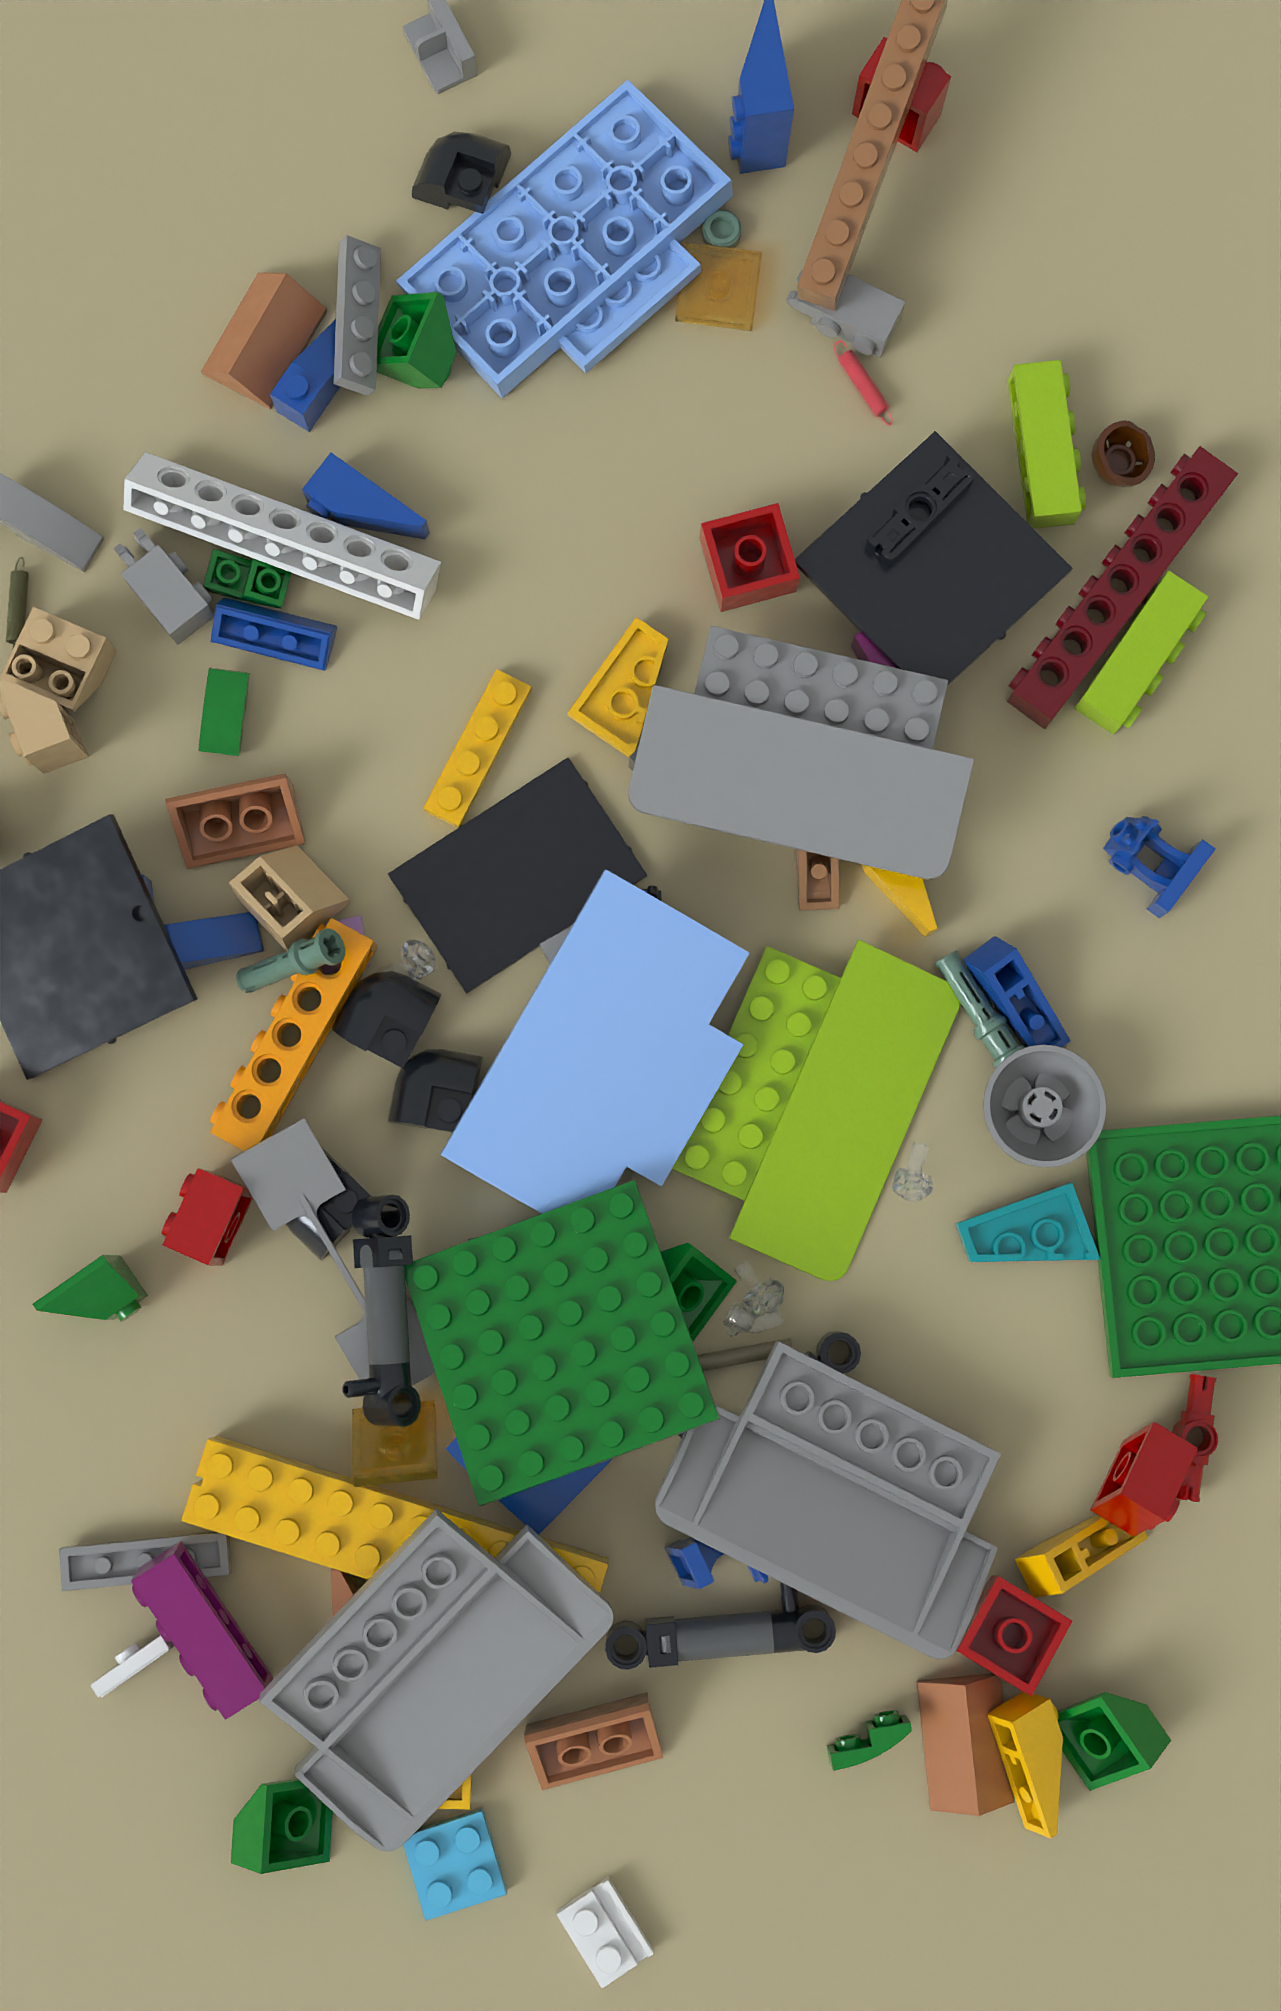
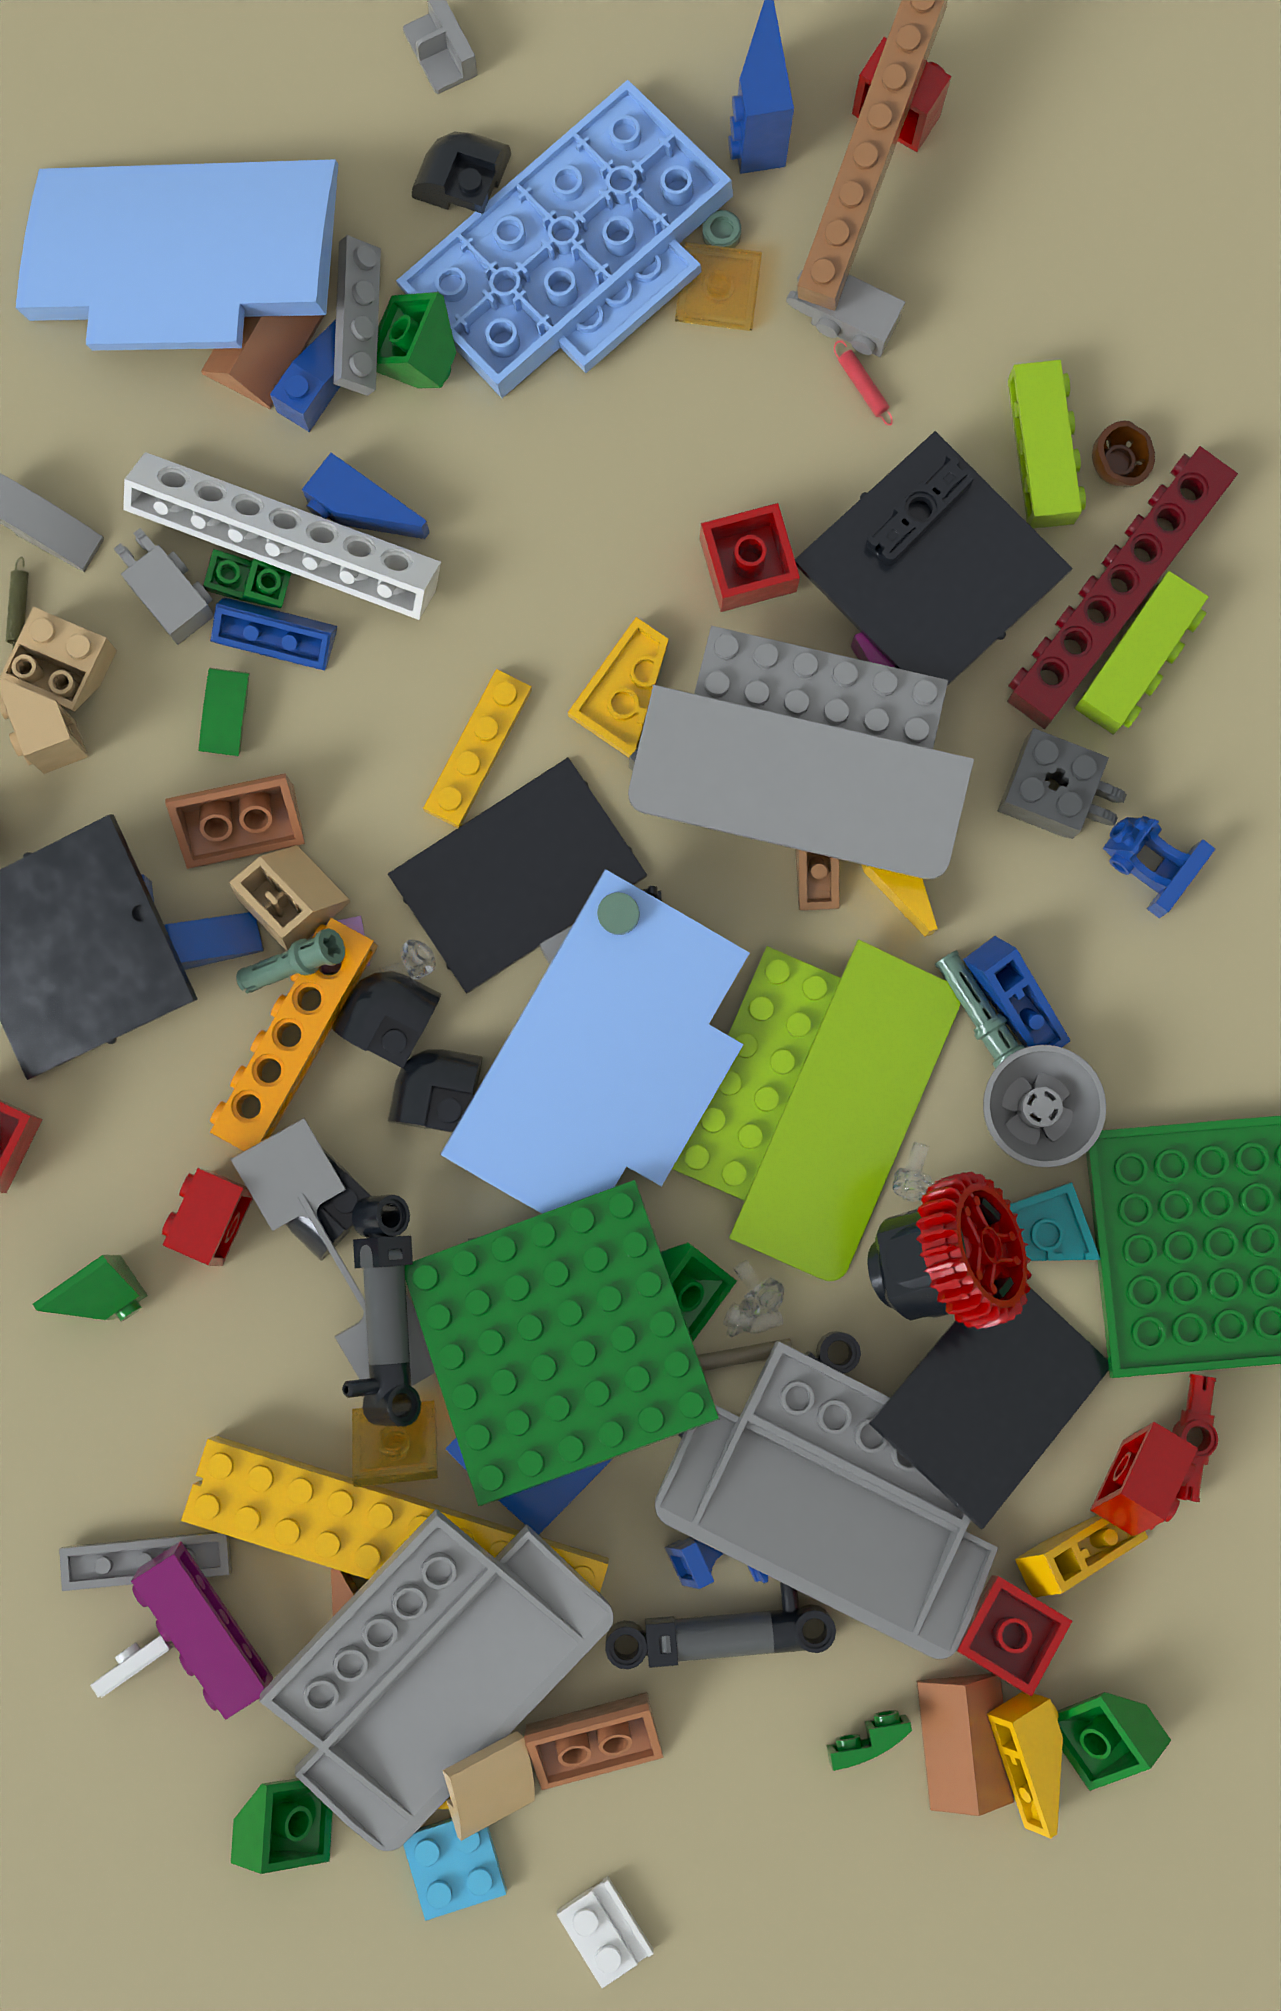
none -> light blue slope [15,159,338,351]
none -> tan slope [442,1731,535,1841]
none -> sand green tile [597,892,640,935]
none -> red piece [867,1171,1032,1329]
none -> black piece [869,1289,1109,1529]
none -> dark grey hinge [997,728,1127,839]

